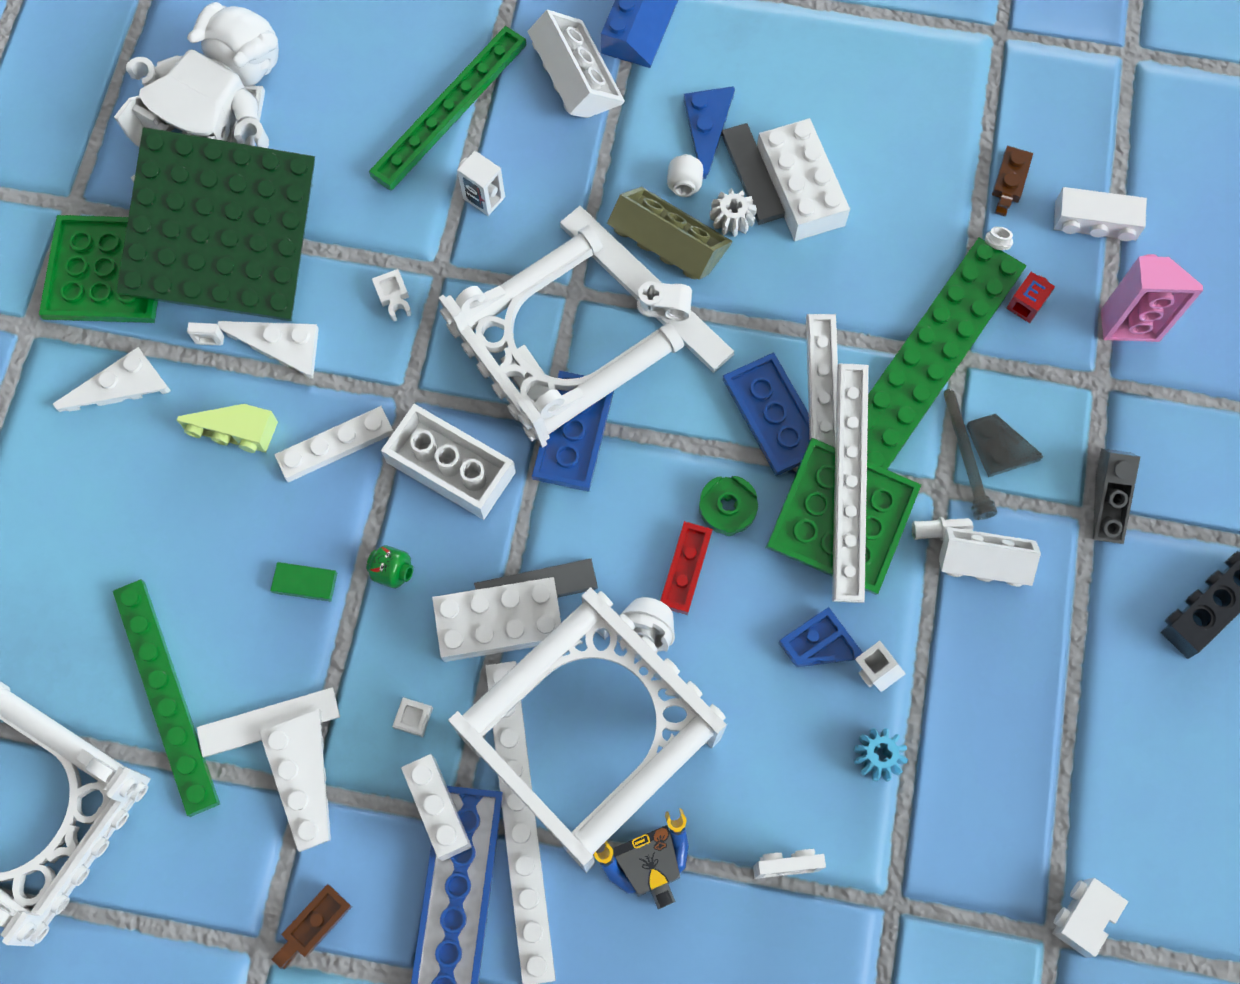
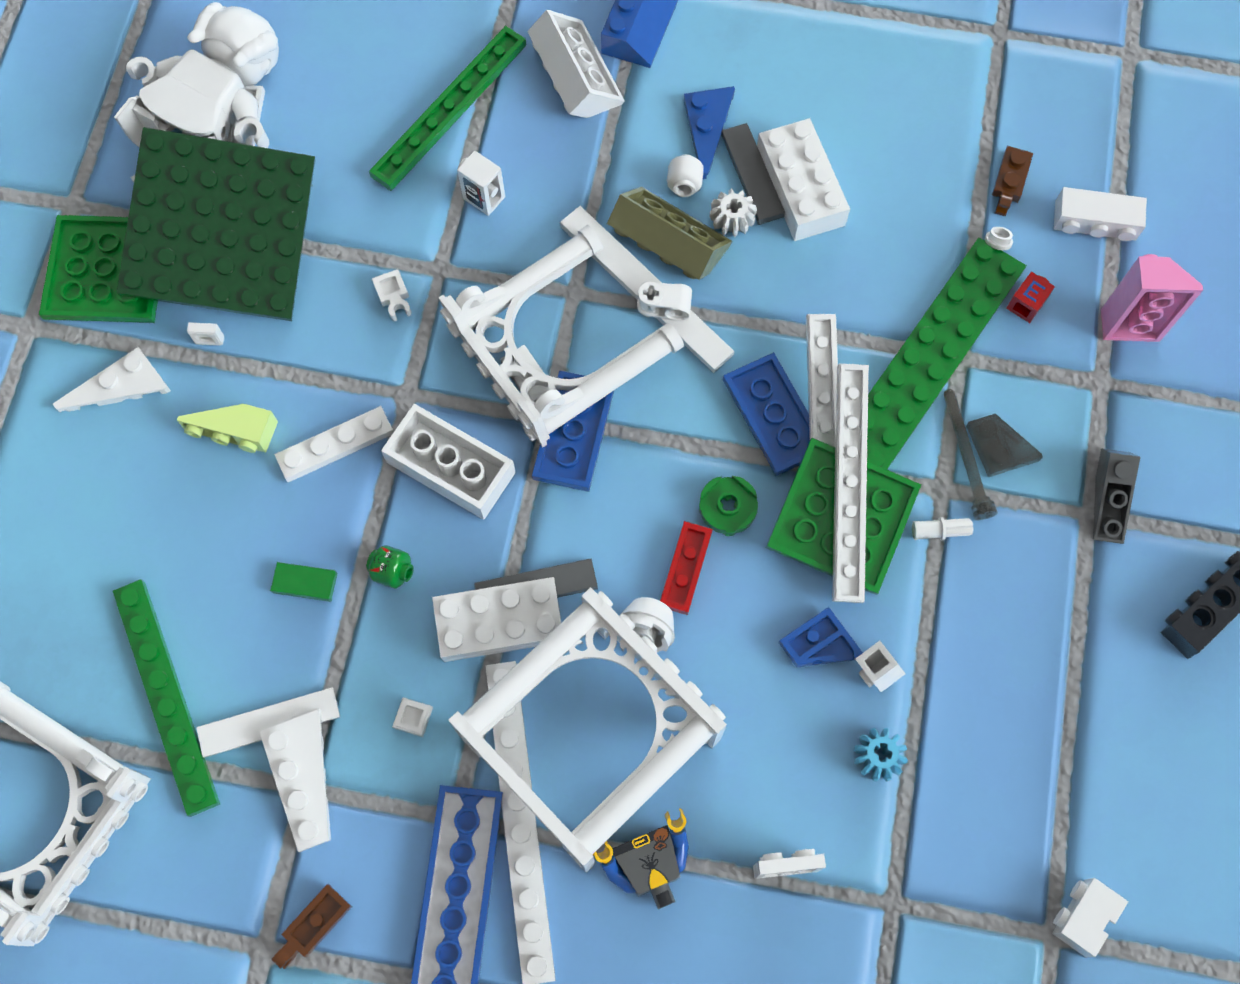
white wing [218,321,319,379] -> none
white brick [401,754,472,861] -> none
white brick [939,527,1041,587] -> none

